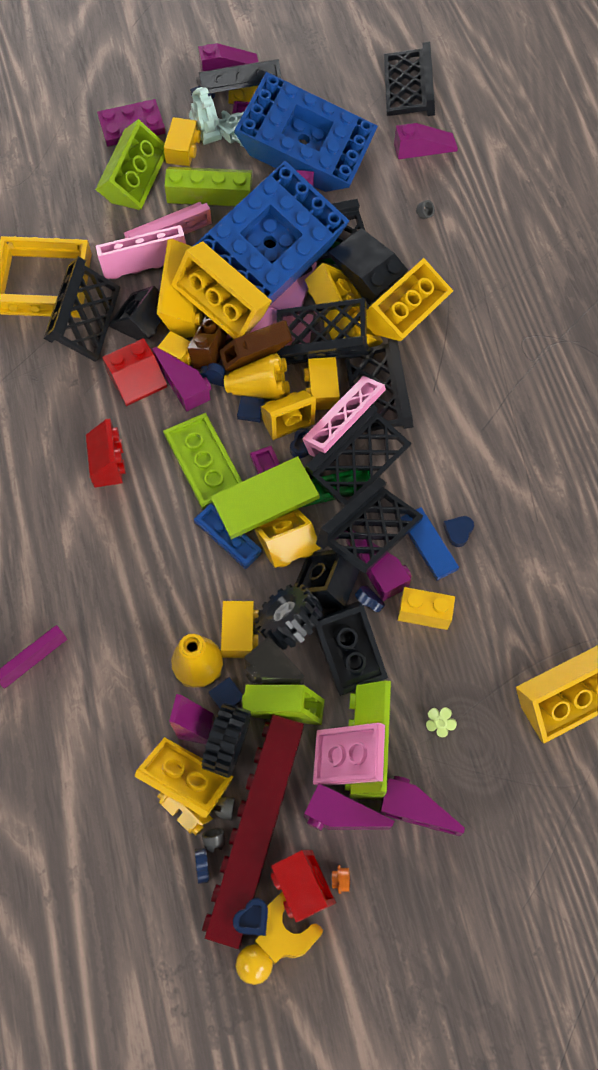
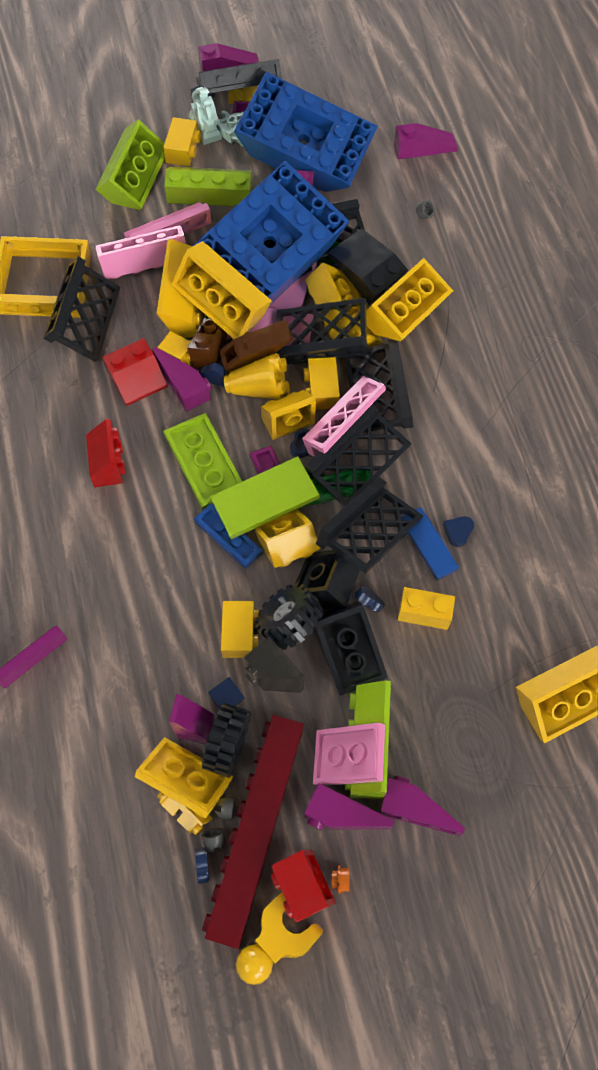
magenta plate [97,99,166,147] -> none
black slope [109,286,163,340] -> none
yellow cone [171,634,223,688] -> none
dark blue tile [233,898,268,936] -> none
dark blue tile [237,395,264,423] -> none
lime slope [242,685,325,725] -> none
magenta slope [346,530,412,601] -> none
black fence [384,42,435,116] -> none
yellowish green plant [426,707,457,737] -> none

